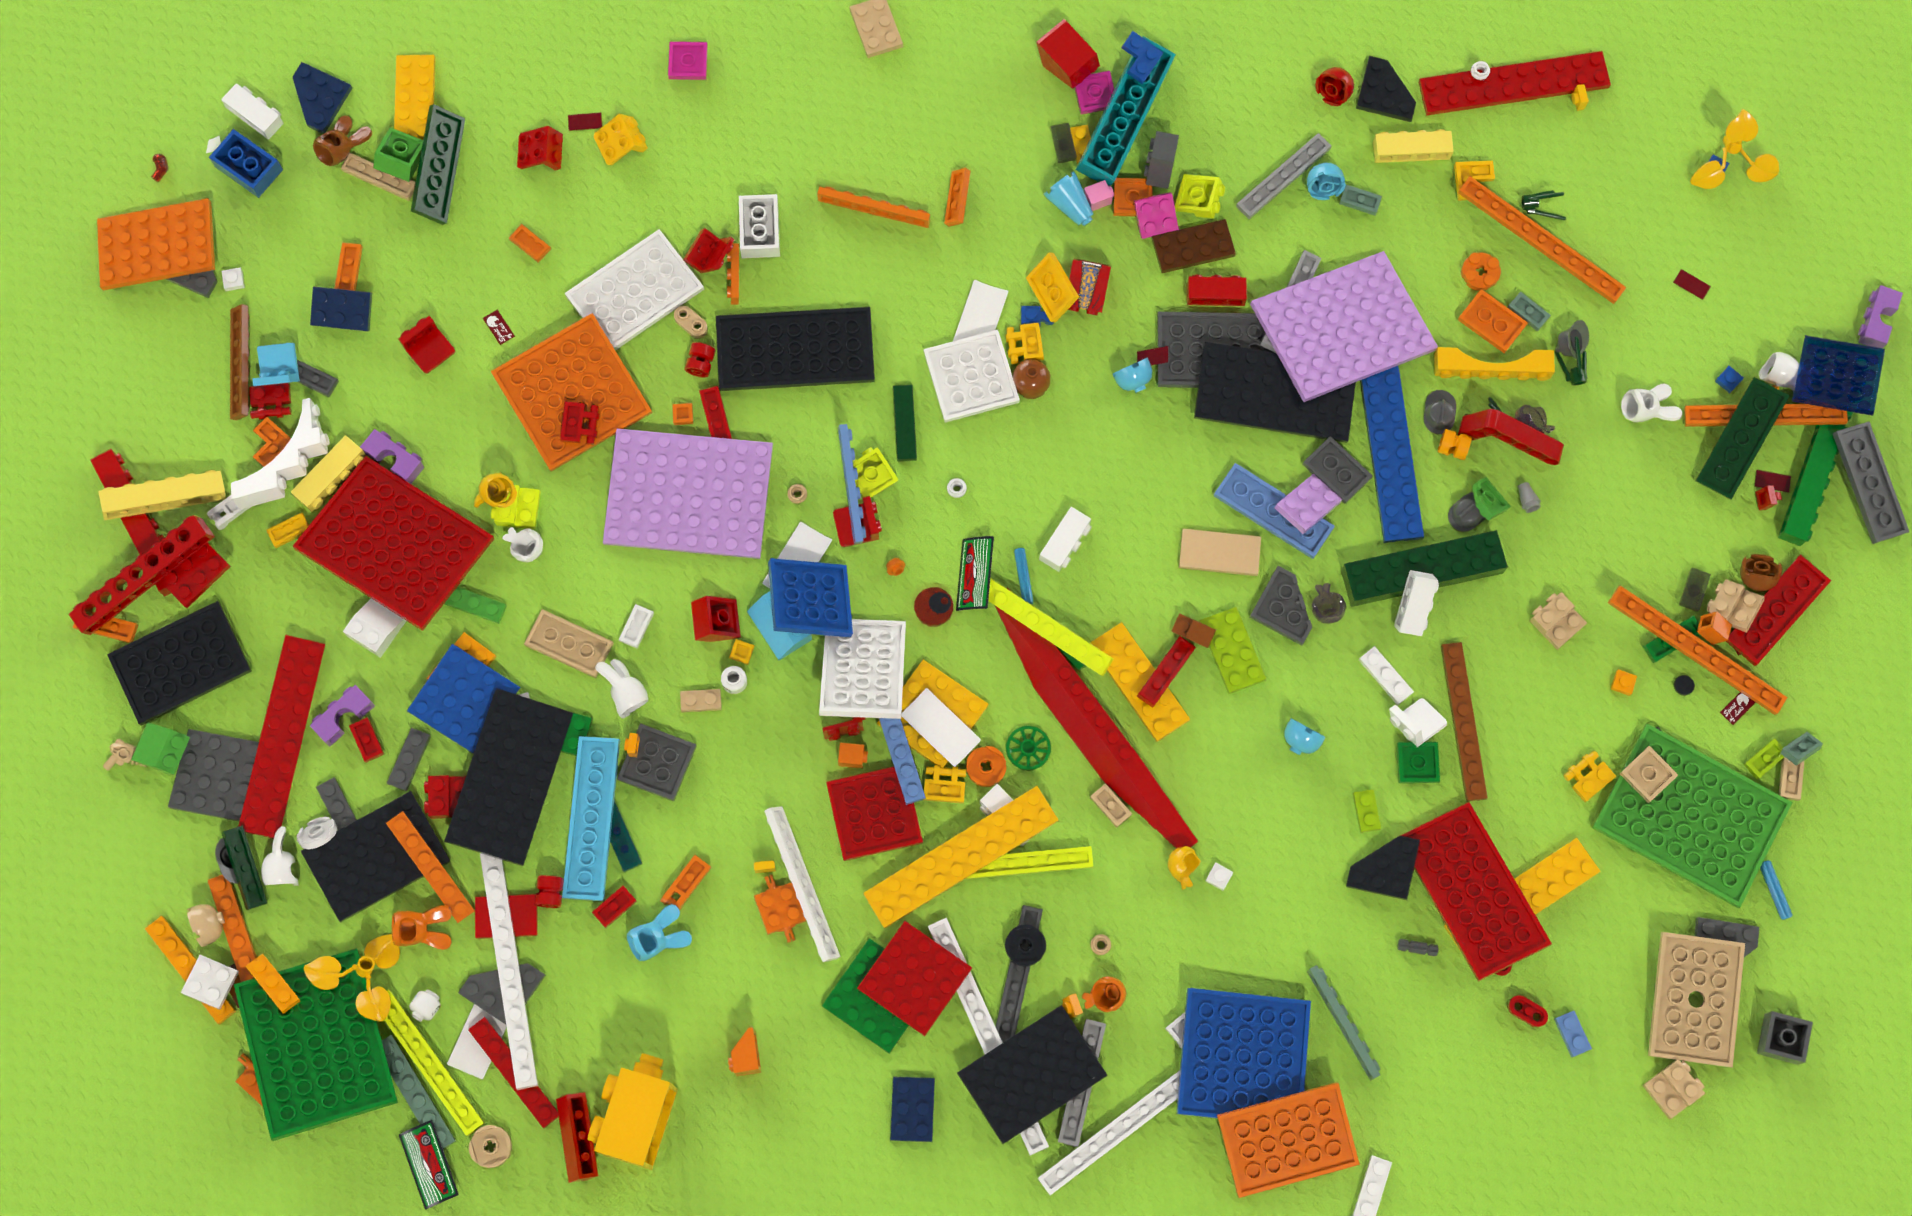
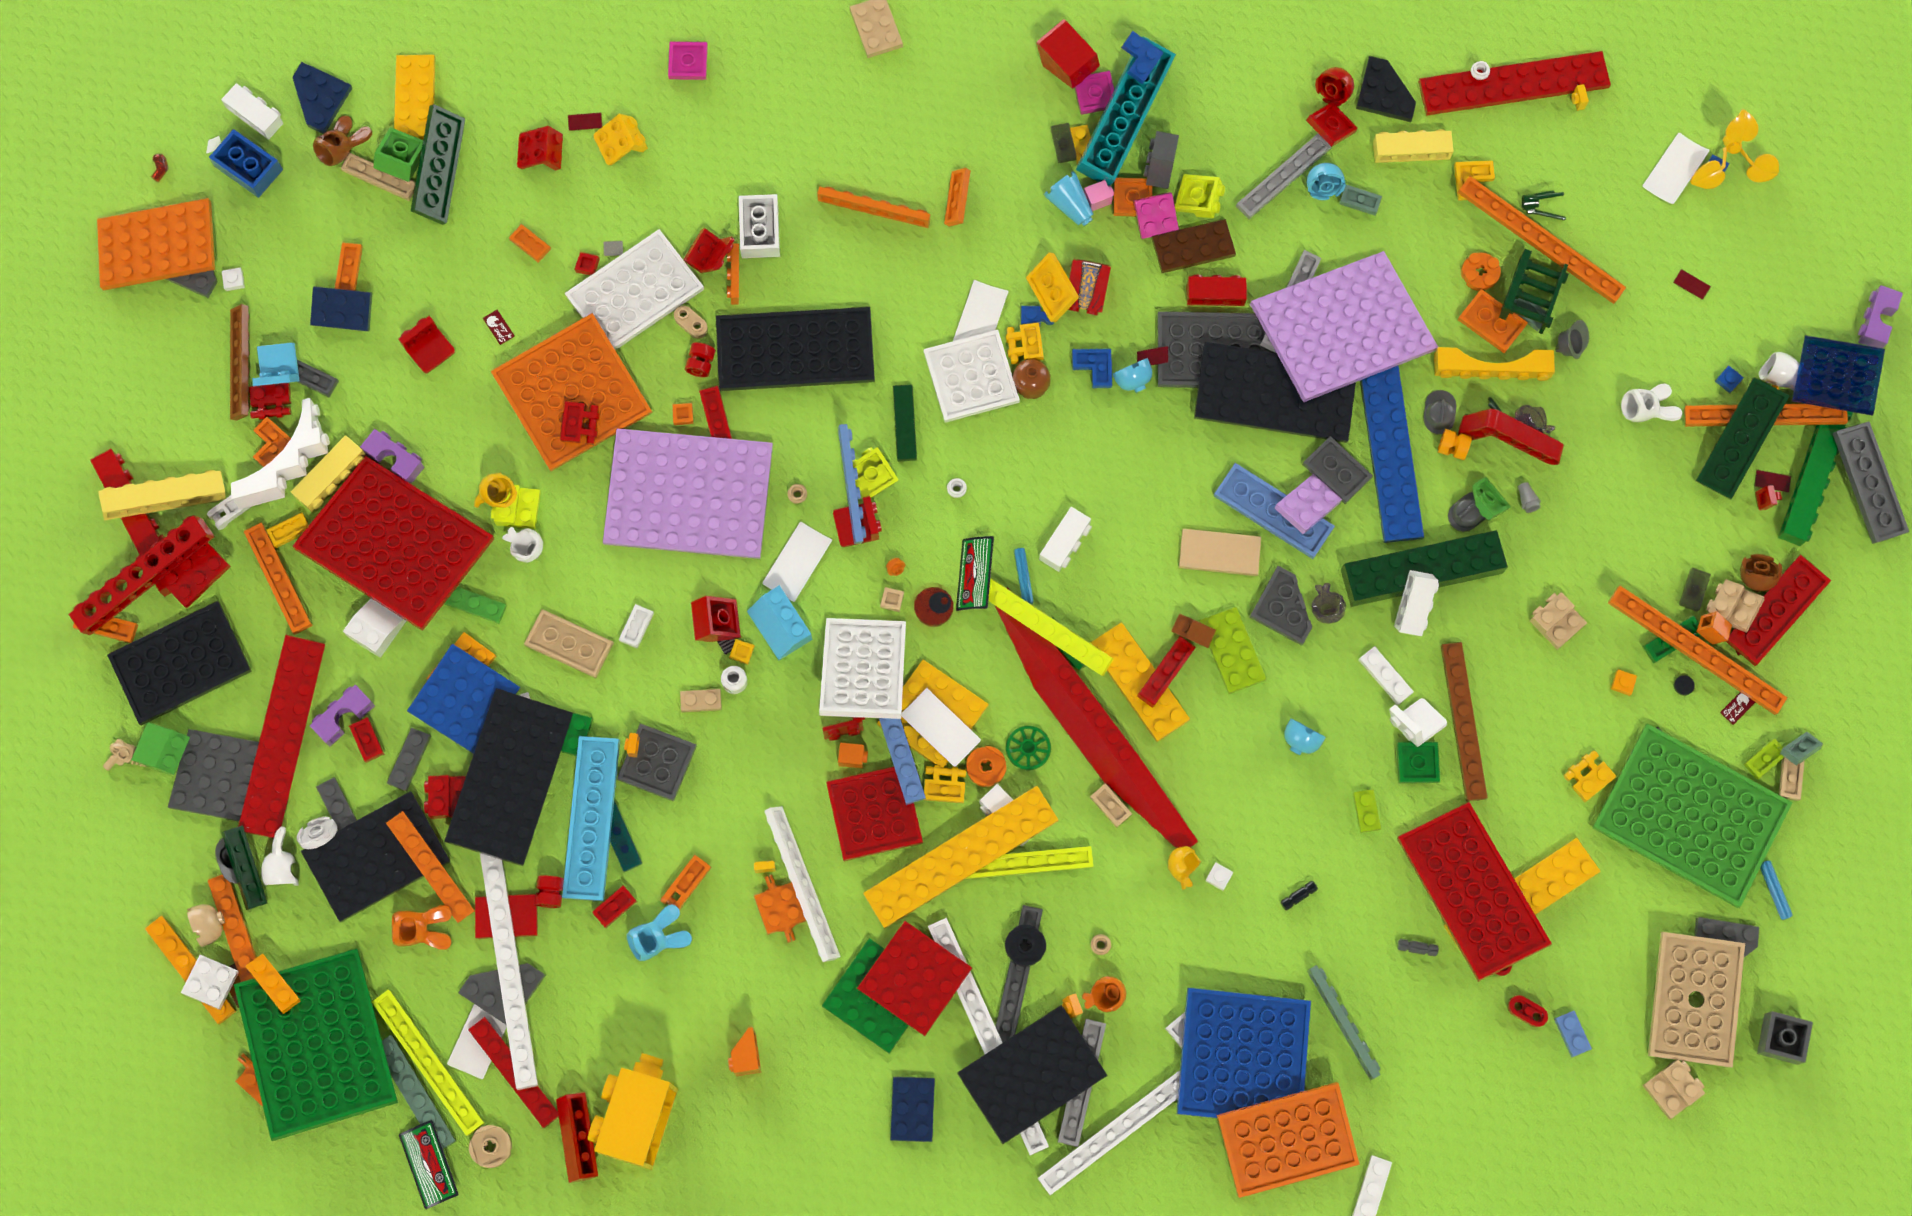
yellow plant [304,934,400,1022] -> none
white head [409,989,441,1022] -> none
white piece [595,659,648,718] -> none
blue plate [768,558,853,637] -> none
black plate [1346,836,1420,900] -> none
dark green plant [1555,336,1588,386] -> none
tan plate [1619,746,1678,803] -> none
none -> orange plate [243,522,312,635]
none -> red plate [575,252,600,276]
none -> clear smoke sticker [603,241,623,256]
none -> sticker [717,639,735,655]
none -> tan plate [880,587,904,612]
none -> blue plate [1072,349,1112,388]
none -> black axle [1280,881,1318,910]
none -> red plate [1306,102,1358,147]
none -> dark green fence [1498,249,1569,334]
none -> white sticker [1643,133,1710,204]

